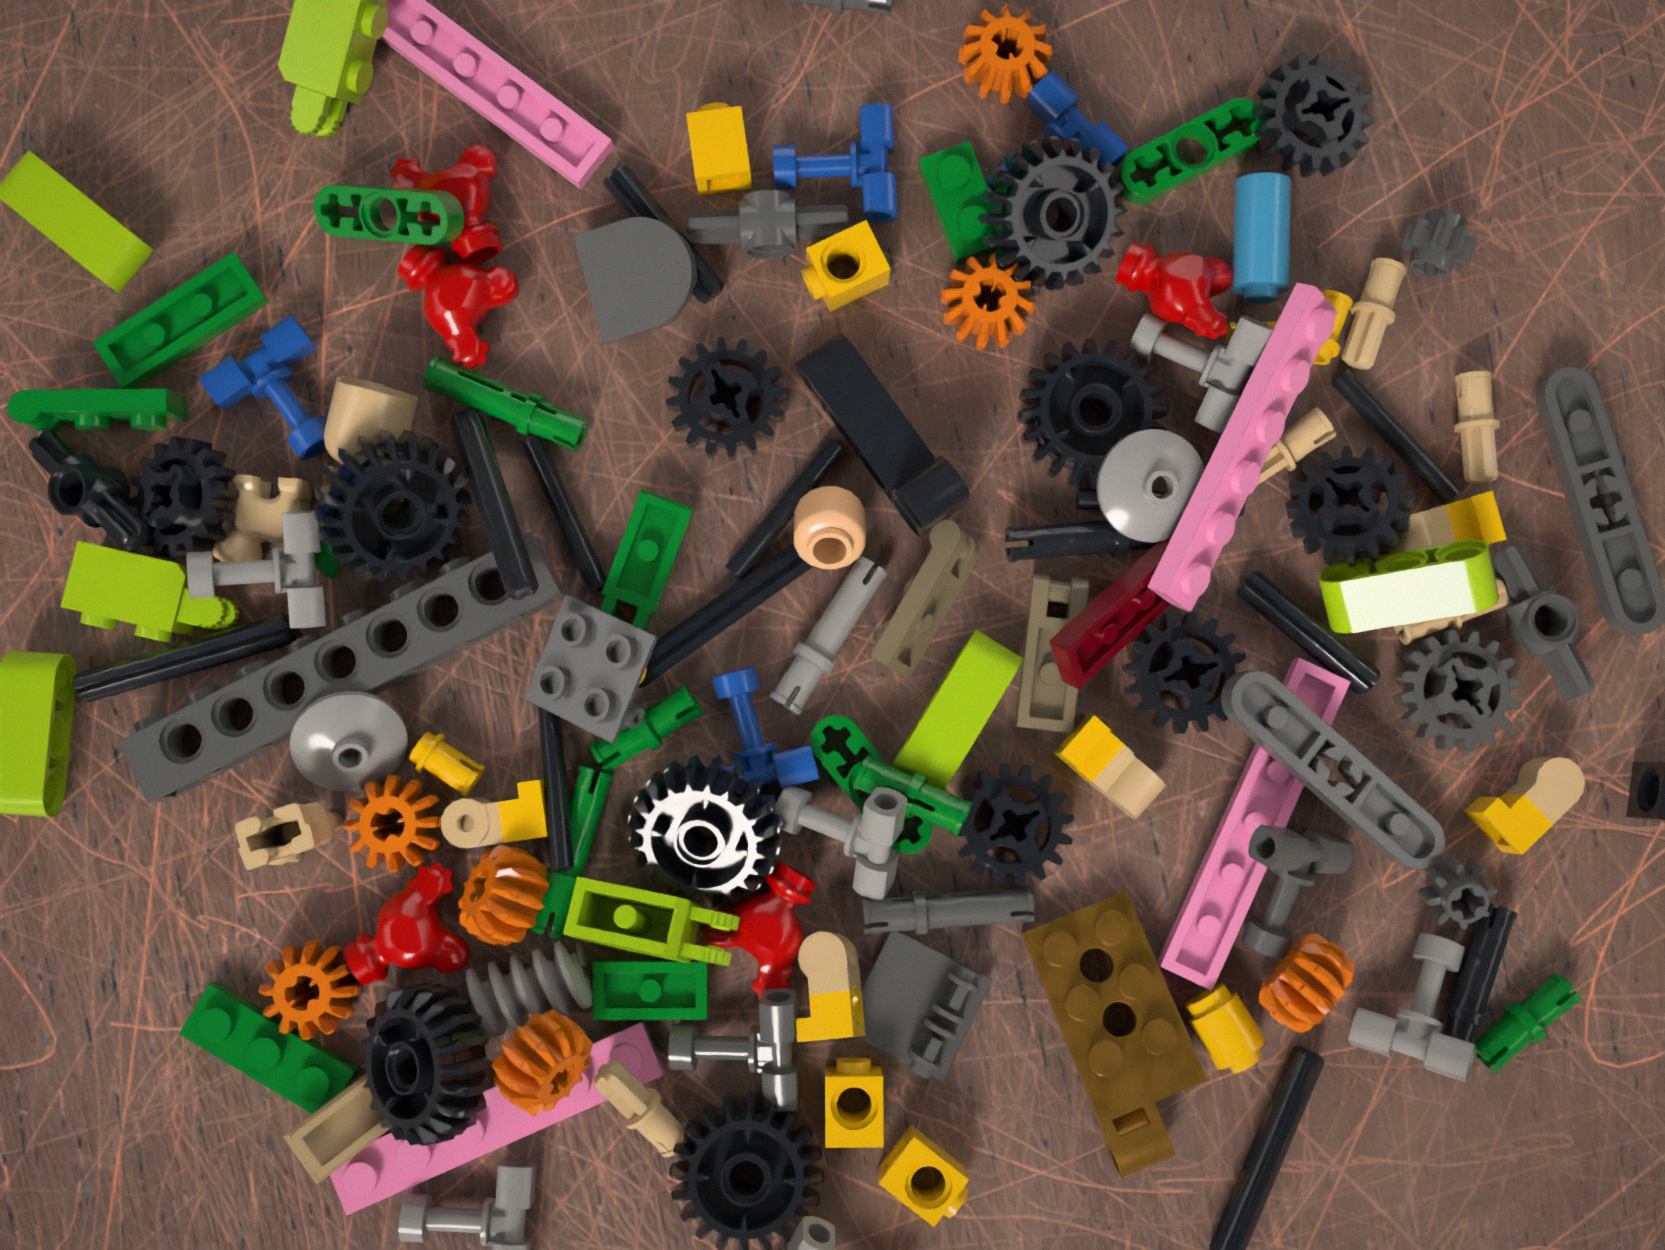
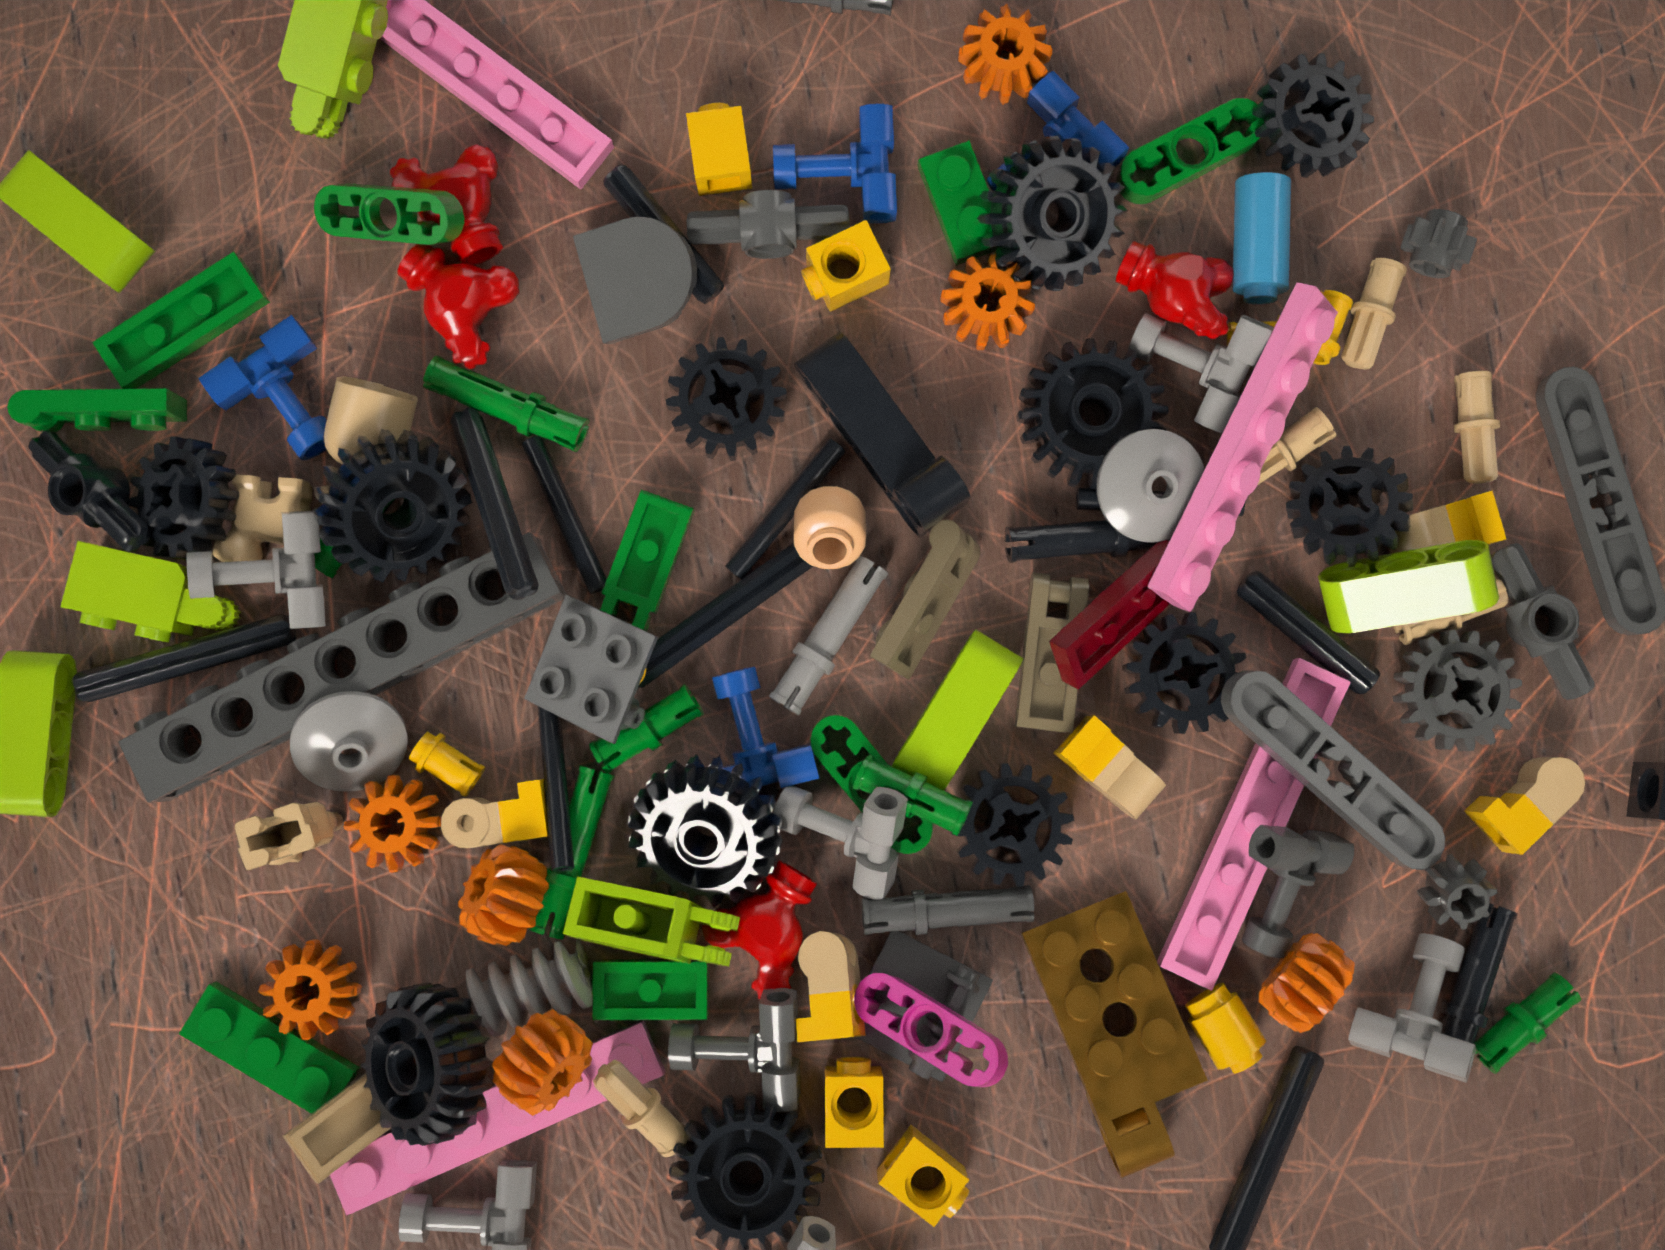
red animal [343,862,471,986] -> none
black piece [1331,368,1462,504] -> none
none -> dark pink beam [854,973,1008,1087]

